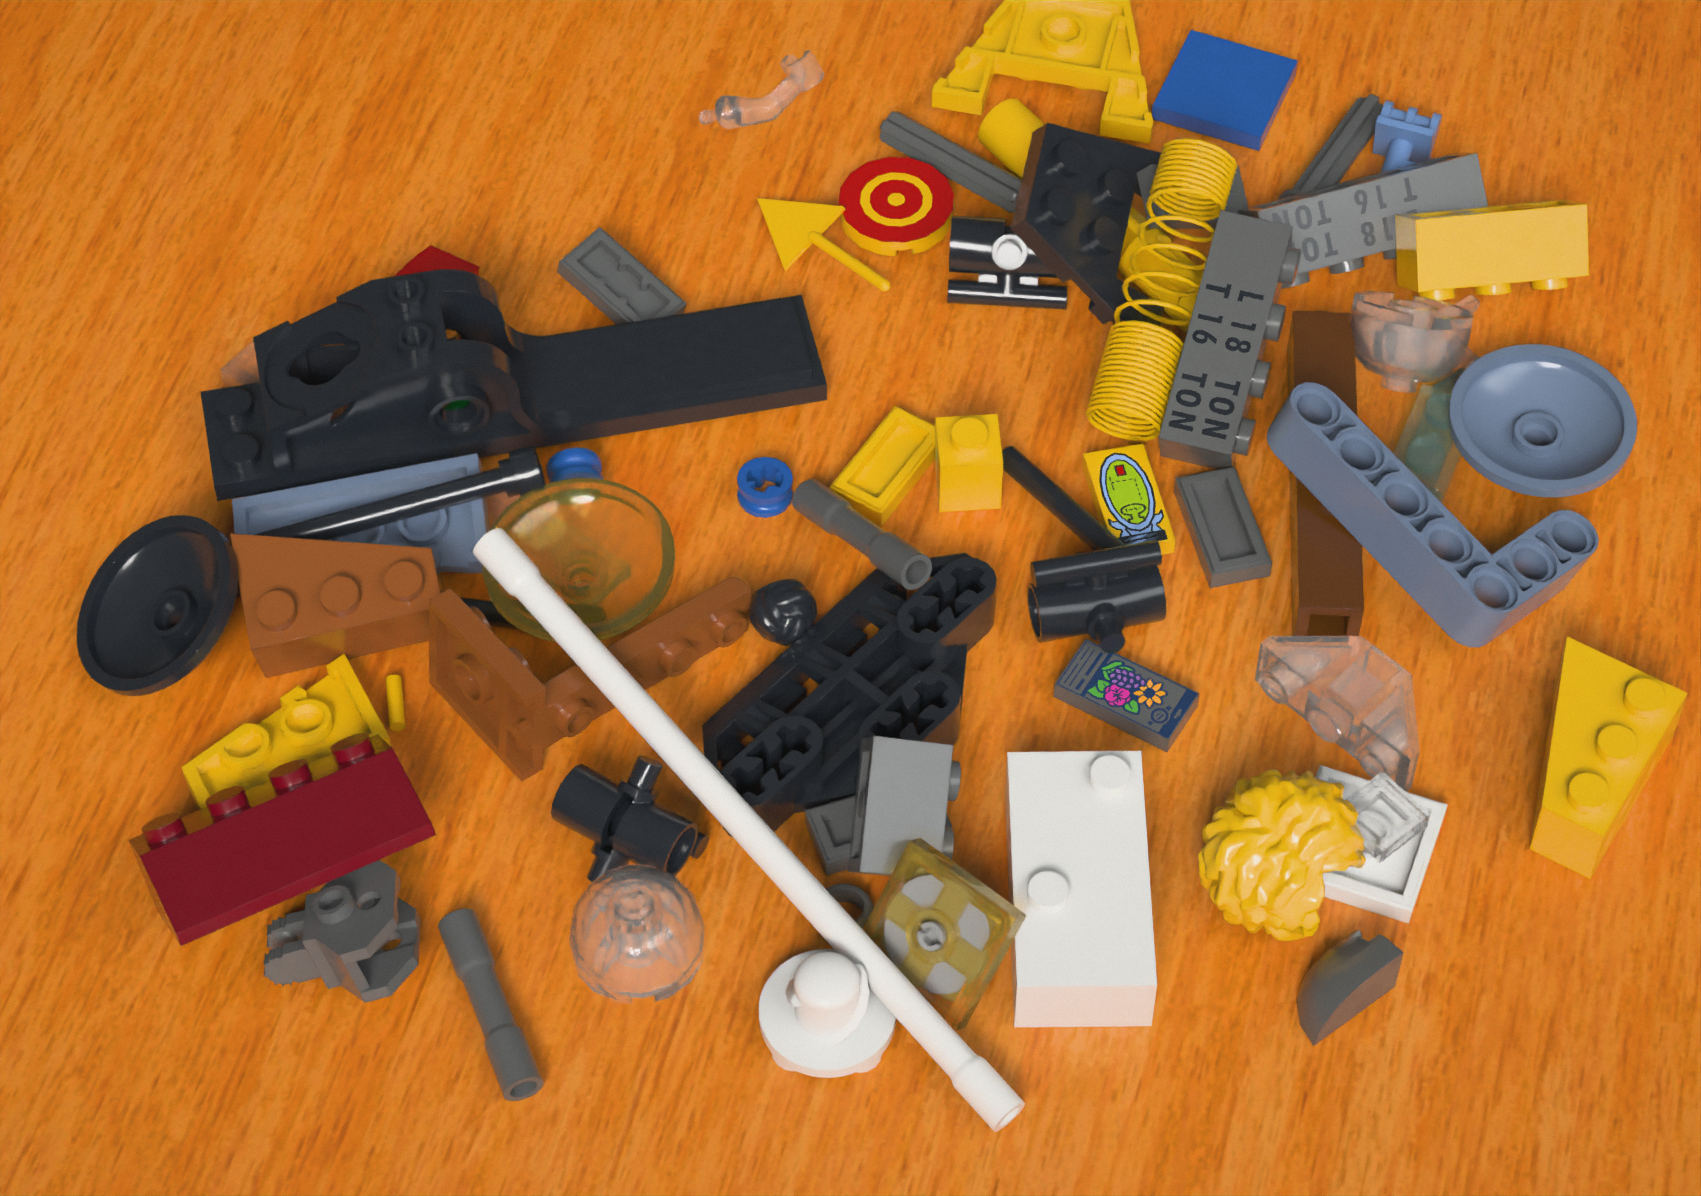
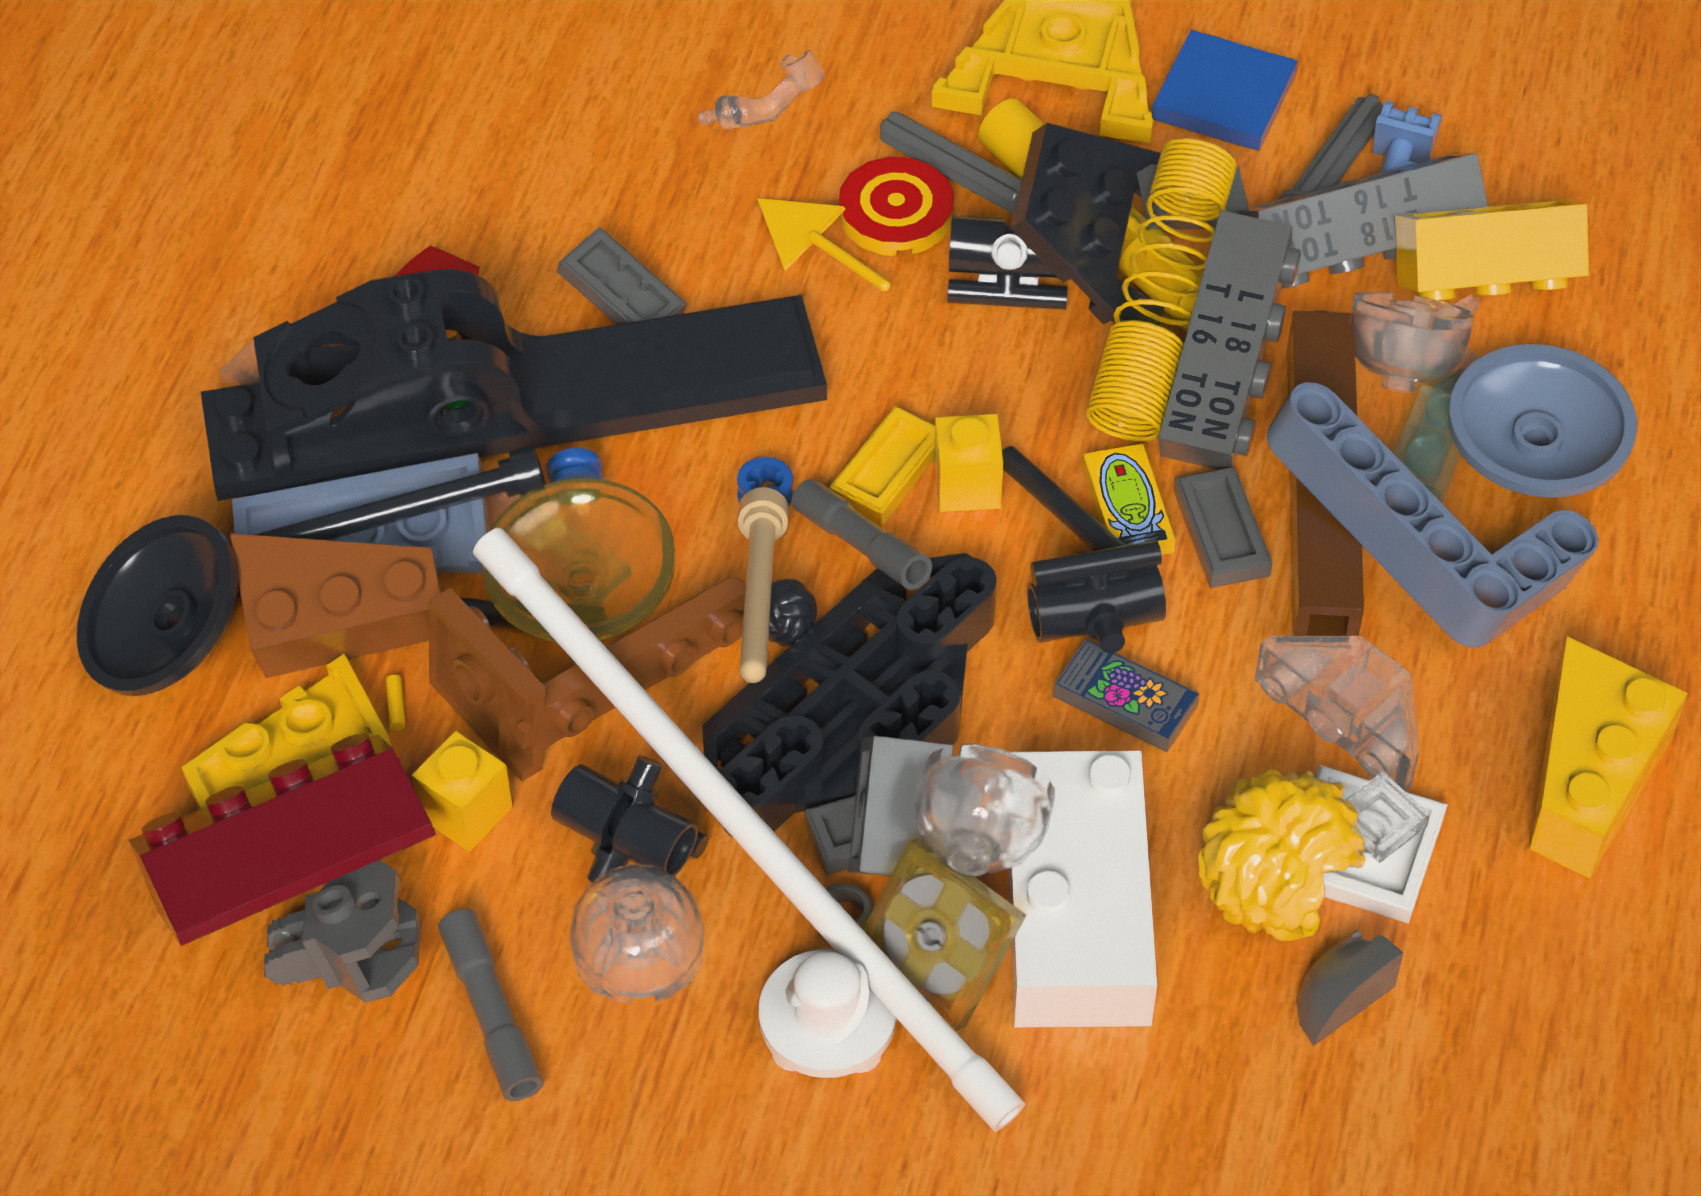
none -> yellow brick [411,731,513,852]
none -> tan piece [738,487,789,683]
none -> clear cylinder [915,744,1055,876]

